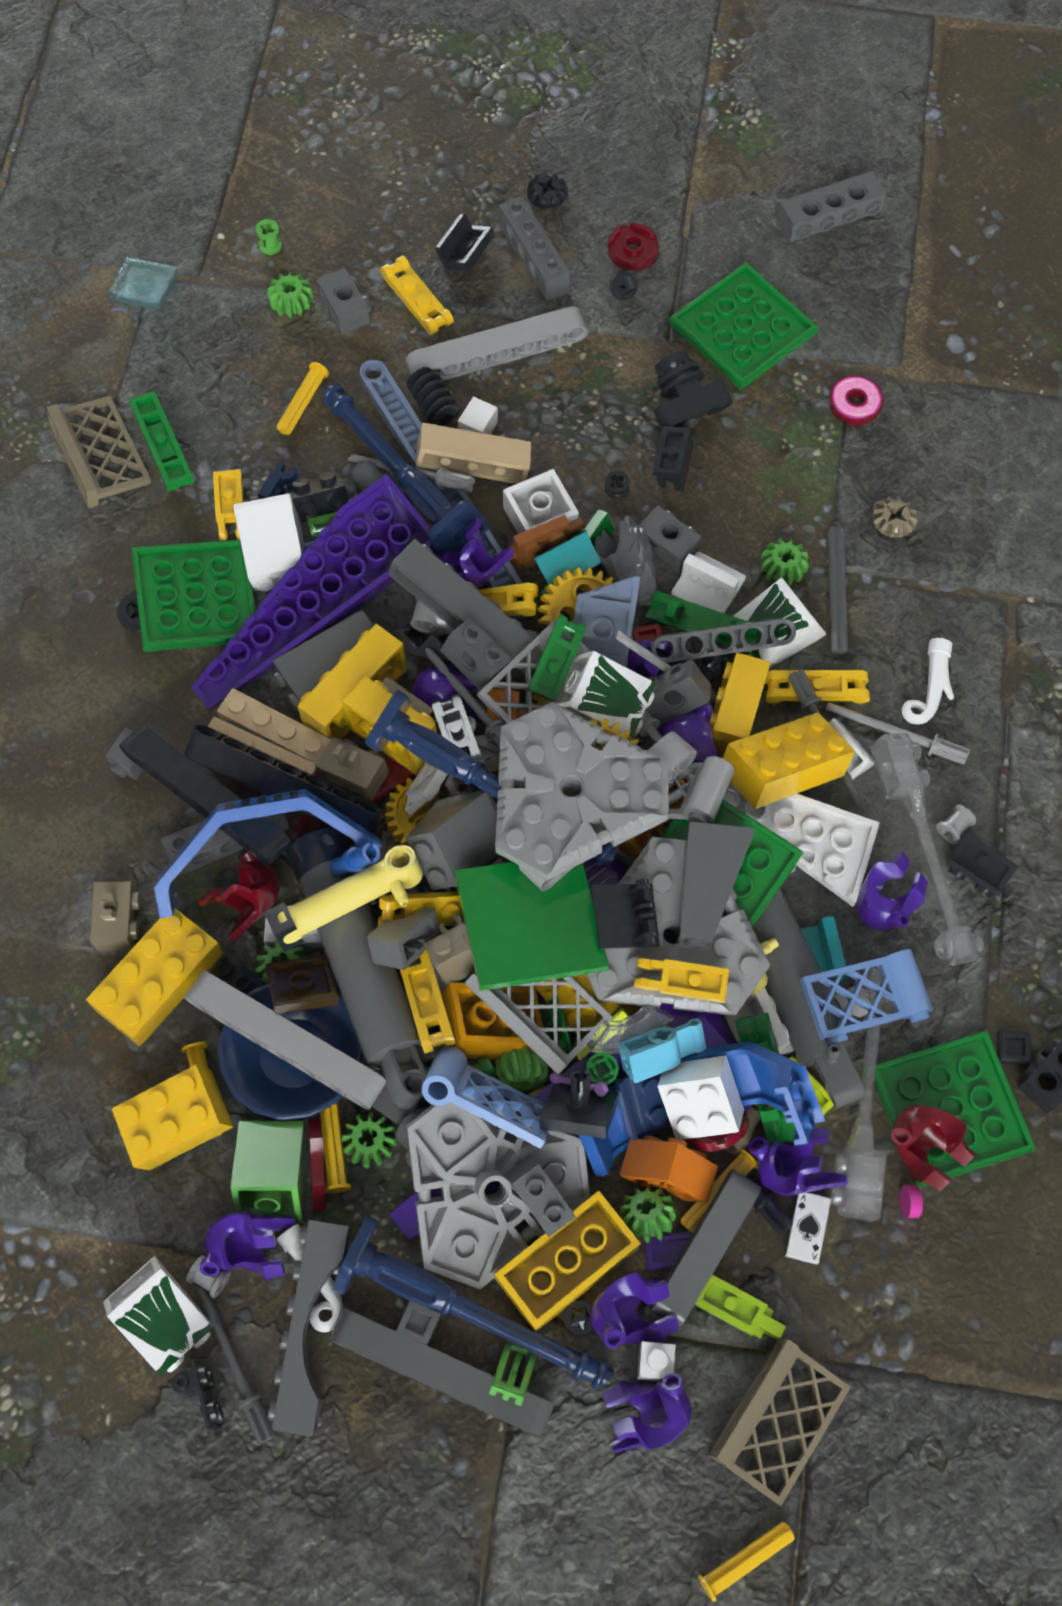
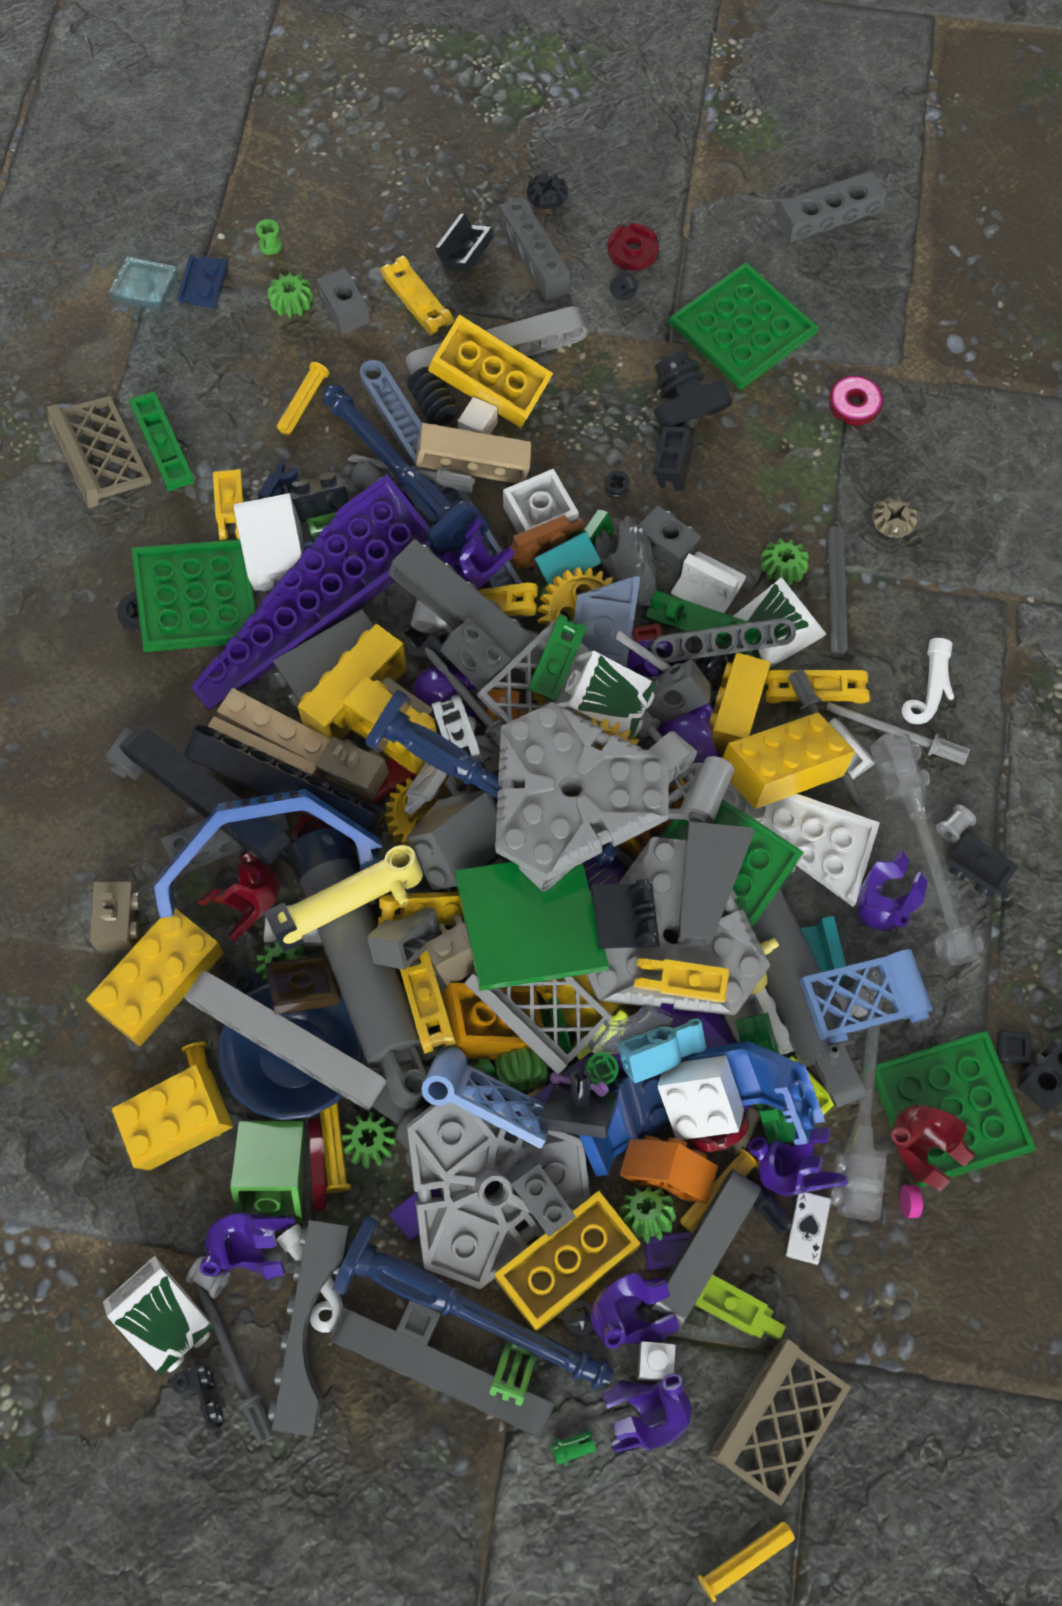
blue pin [330,843,380,877] -> none
none -> dark blue plate [177,254,229,308]
none -> yellow brick [428,315,553,428]
none -> green pin [550,1430,596,1466]

